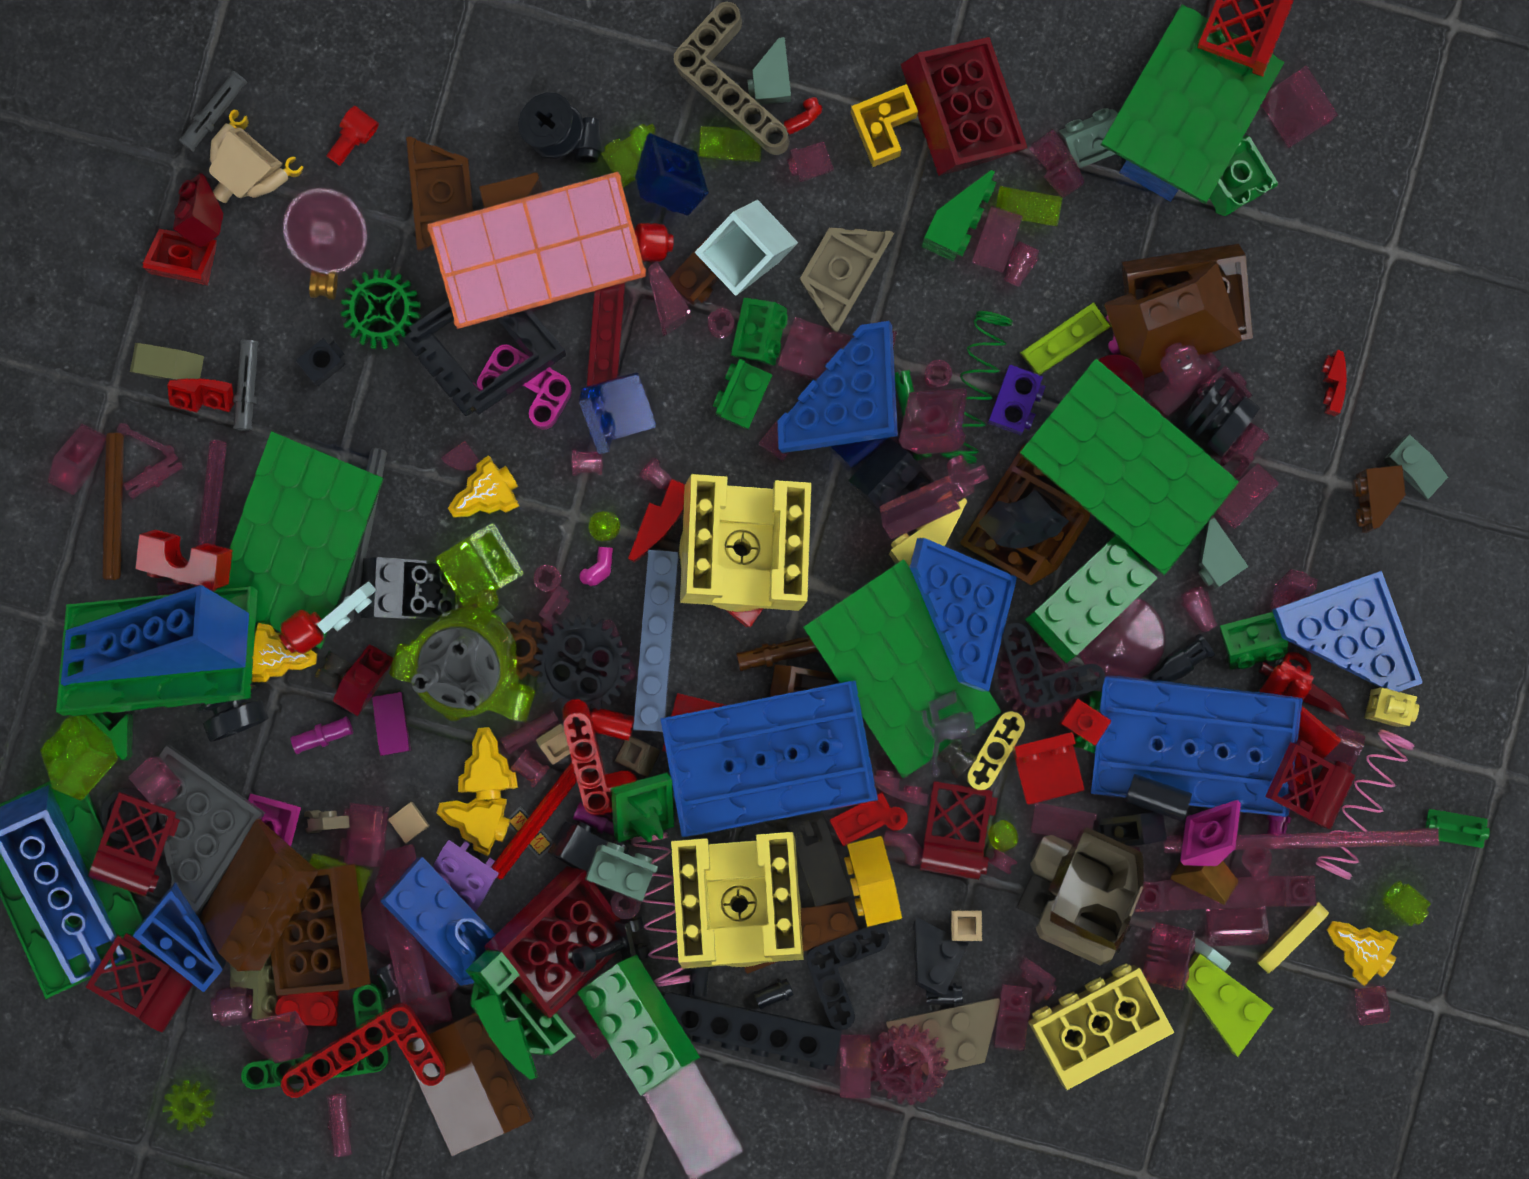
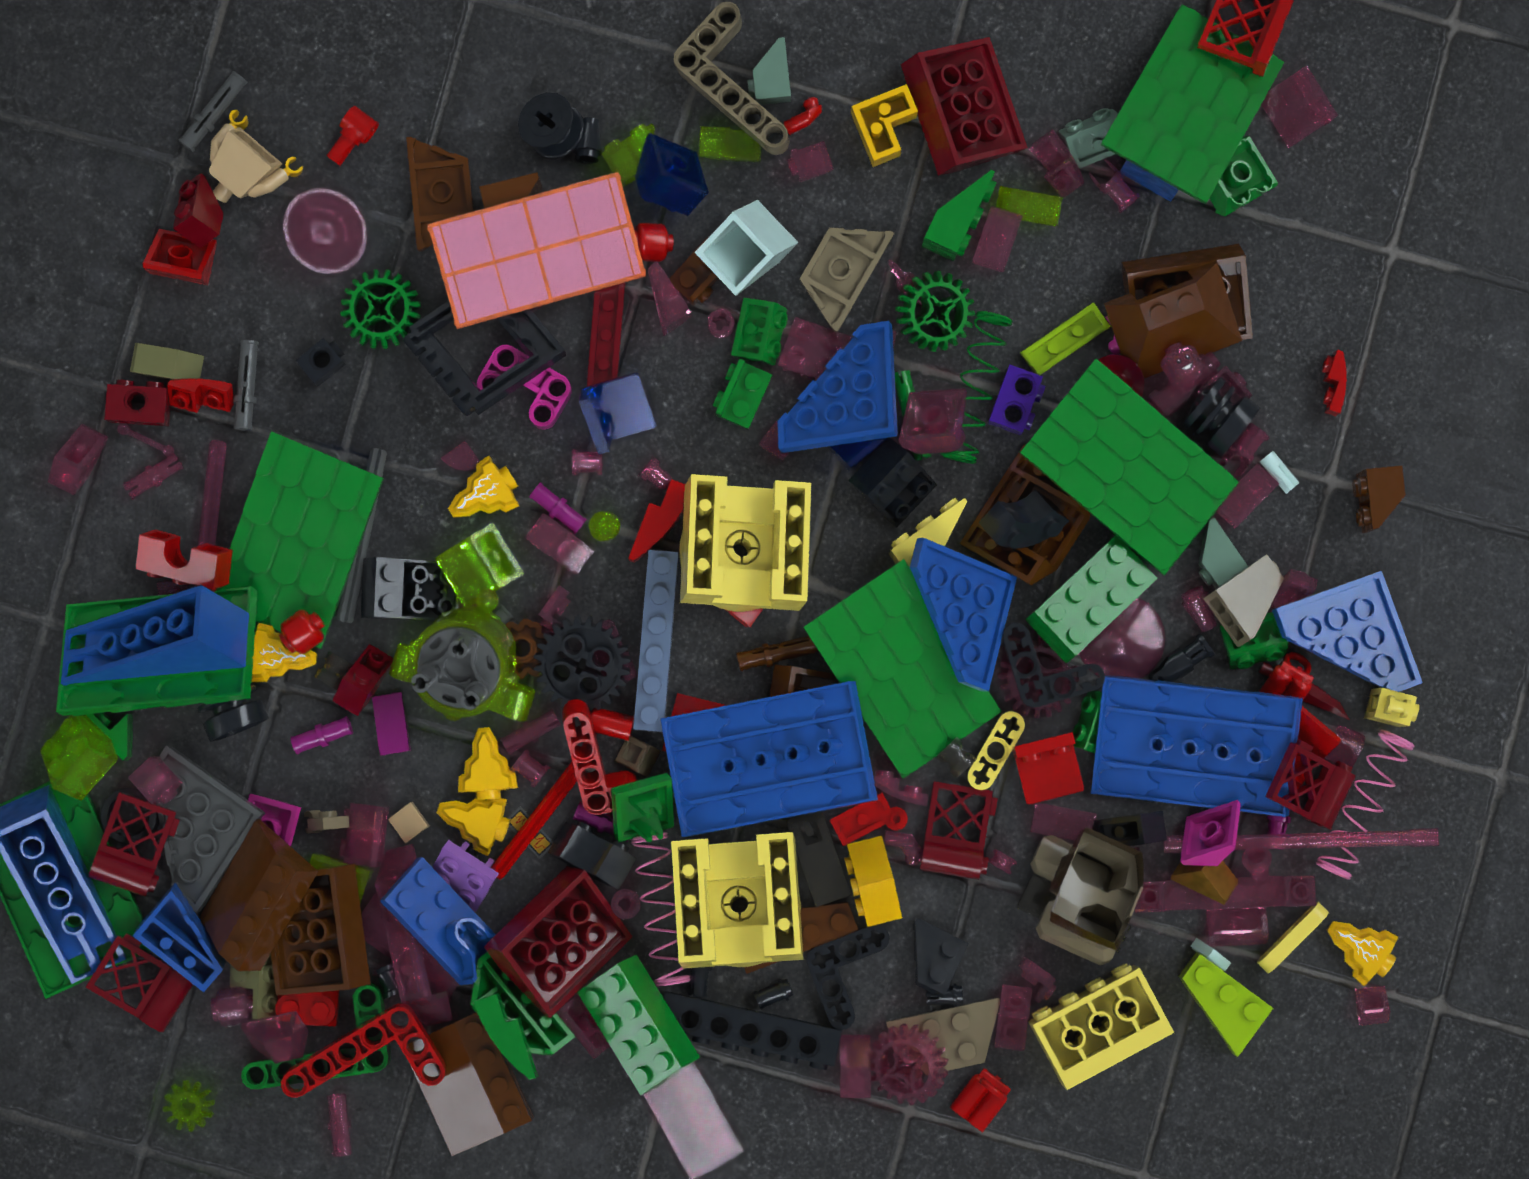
reddish brown axle [103,432,124,580] -> none
pearl gold wheel [309,268,338,300] -> none
light aqua plate [317,582,377,634] -> none
green brick [465,950,520,995] -> none
clear pink bush [533,565,562,593] -> none
tan plate [536,724,570,765] -> none
black bar [572,915,649,972] -> none
dark pink arm [579,547,613,586] -> none
sand green bracket [585,842,658,902] -> none
clear pink piece [880,454,989,539] -> none
piece [921,691,976,777] -> none
clear pink bush [924,360,952,389] -> none
tan slope [951,911,982,941] -> none
clear neon green tile [988,820,1018,852] -> none
clear pink cone [1004,241,1040,287] -> none
red bracket [1059,698,1111,745] -> none
black pin [1125,774,1192,822] -> none
clear pink hinge [1143,922,1195,991] -> none
clear neon green brick [1382,880,1431,927] -> none
sand green slope [1383,434,1448,500] -> none
green hinge [1424,809,1490,848] -> none
none -> dark red brick [104,380,171,427]
none -> clear pink slope [525,514,594,575]
none -> magenta pin [529,482,587,534]
none -> clear pink piece [888,259,922,307]
none -> green gear [895,271,976,352]
none -> red piece [950,1068,1011,1133]
none -> clear pink piece [1089,159,1141,214]
none -> slope [1203,554,1284,647]
none -> light aqua piece [1259,451,1300,494]

